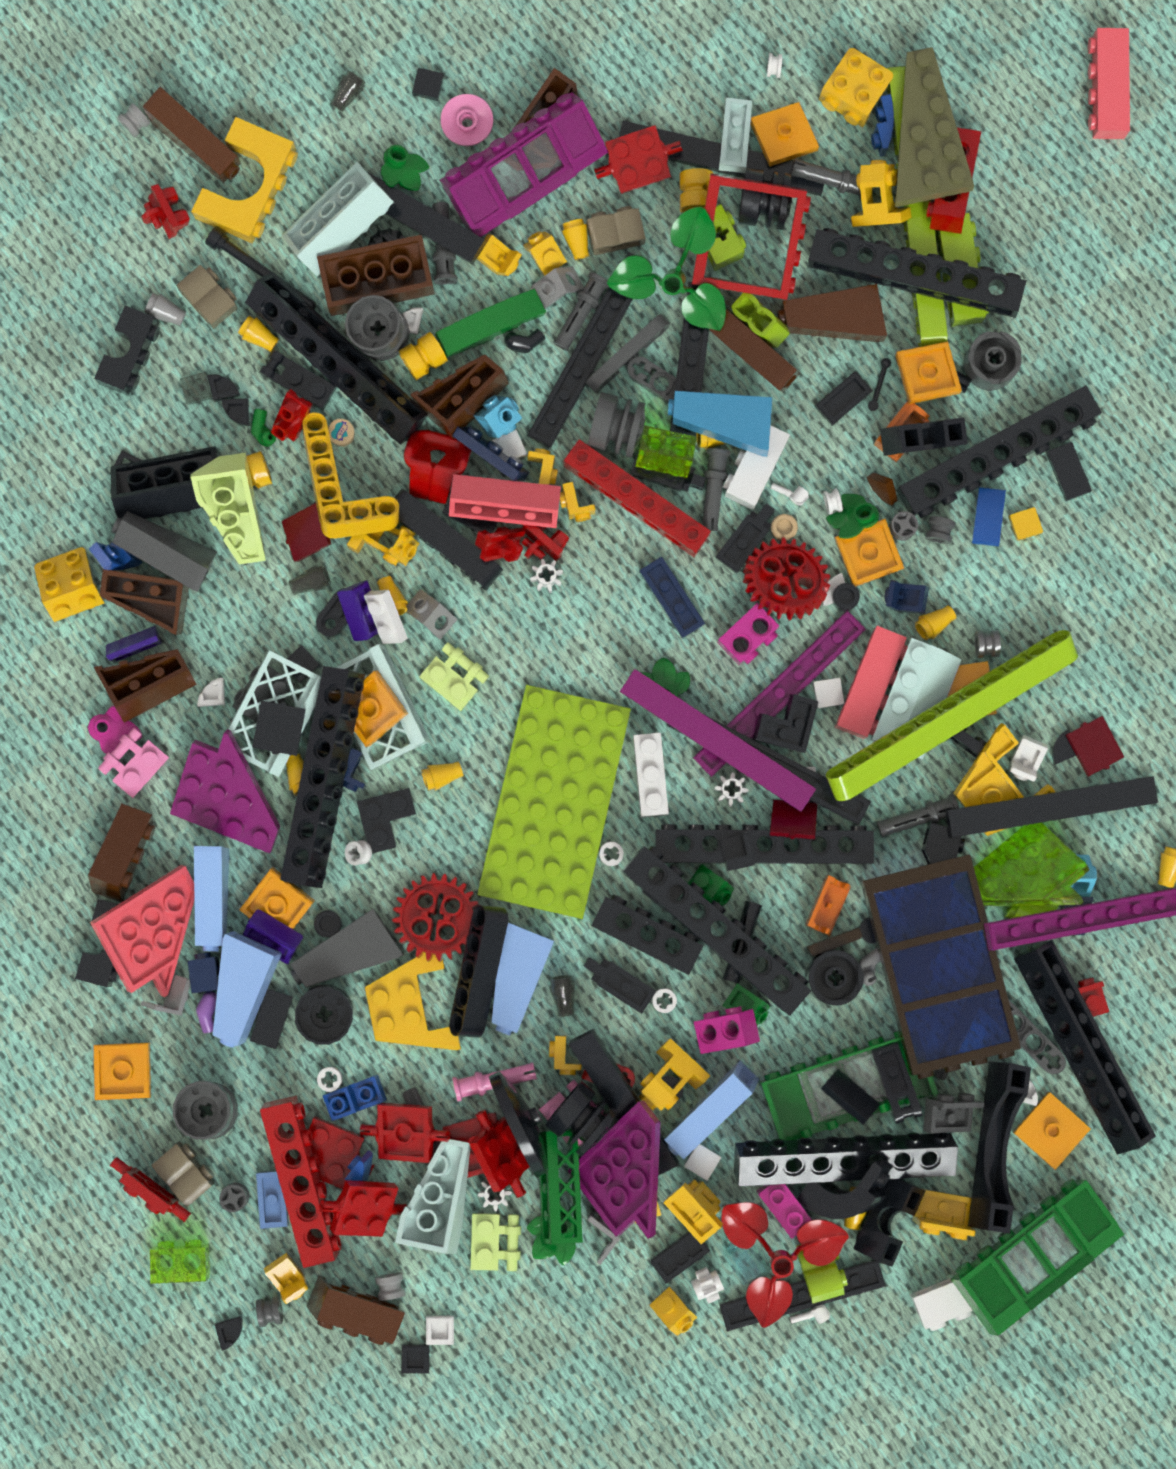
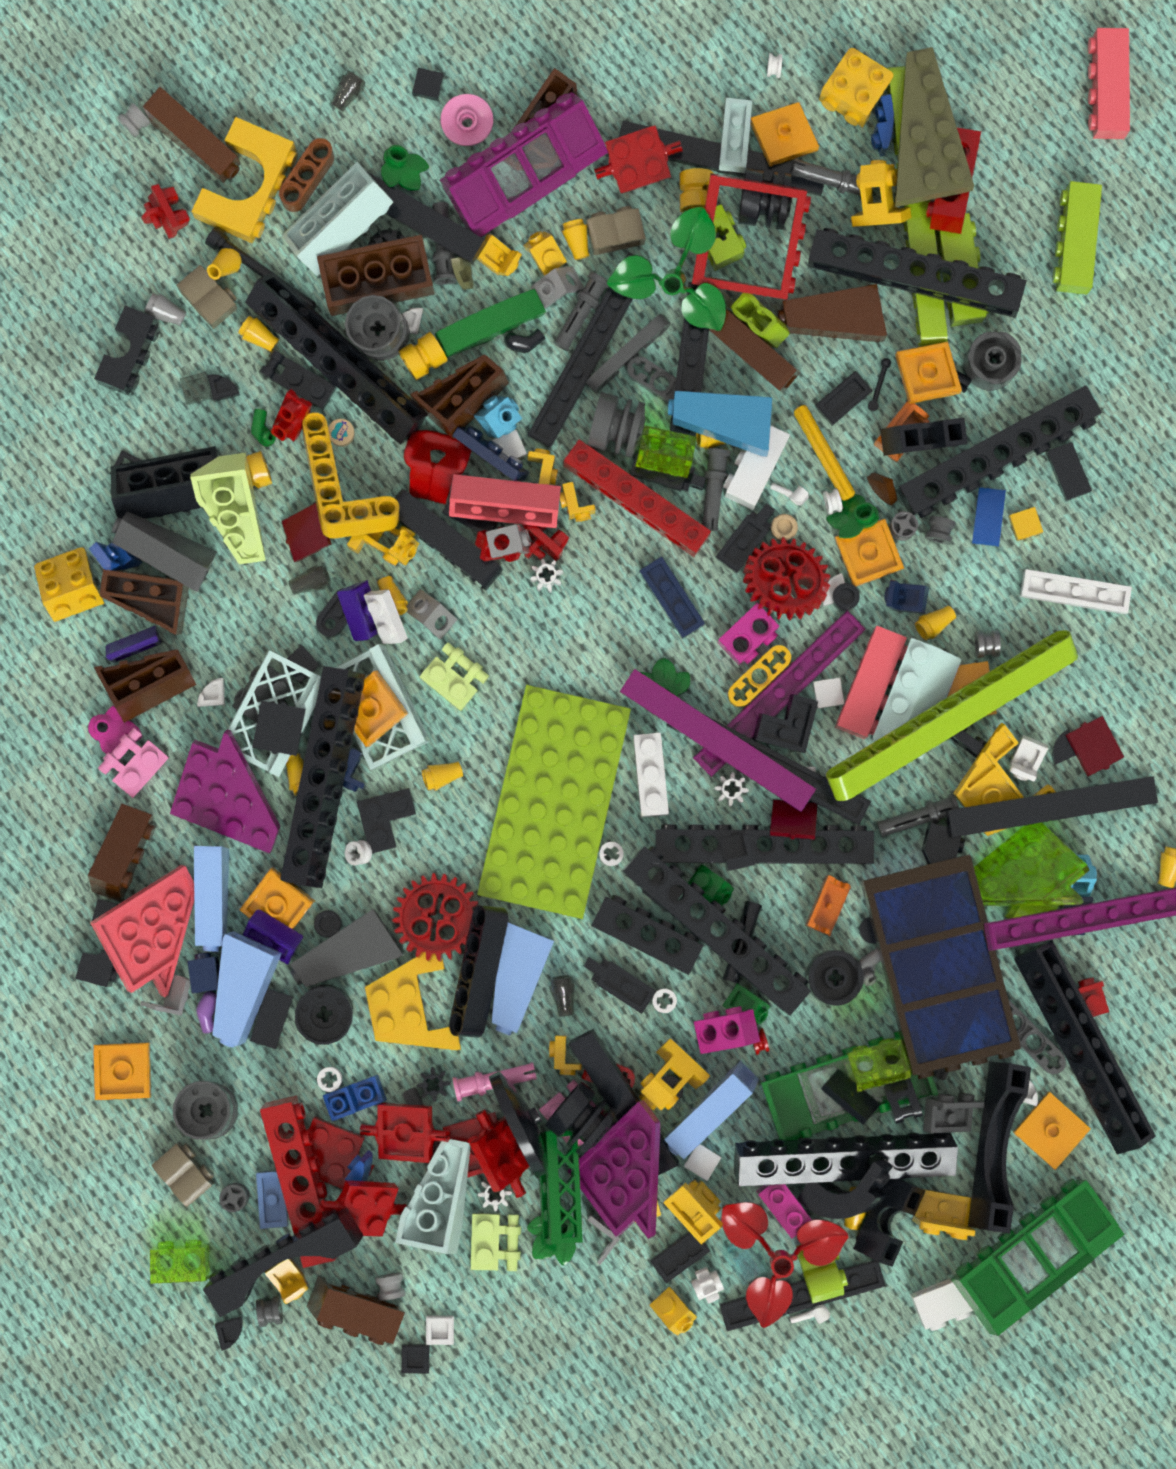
red plate [110,1157,191,1222] -> none
black tile [221,398,250,426] -> none
dark brown tile [806,928,863,956] -> none
none -> black arch [203,1208,364,1317]
none -> yellow cone [207,248,242,280]
none -> dark orange beam [279,138,334,212]
none -> black gear [416,1067,451,1102]
none -> olive tile [451,257,474,290]
none -> light grey bracket [486,524,531,558]
none -> yellow beam [728,645,791,707]
none -> red bush [753,1028,770,1055]
none -> yellow axle [794,405,855,501]
none -> clear neon green brick [847,1038,911,1092]
none -> white plate [1020,569,1132,615]
none -> lime brick [1052,181,1102,295]

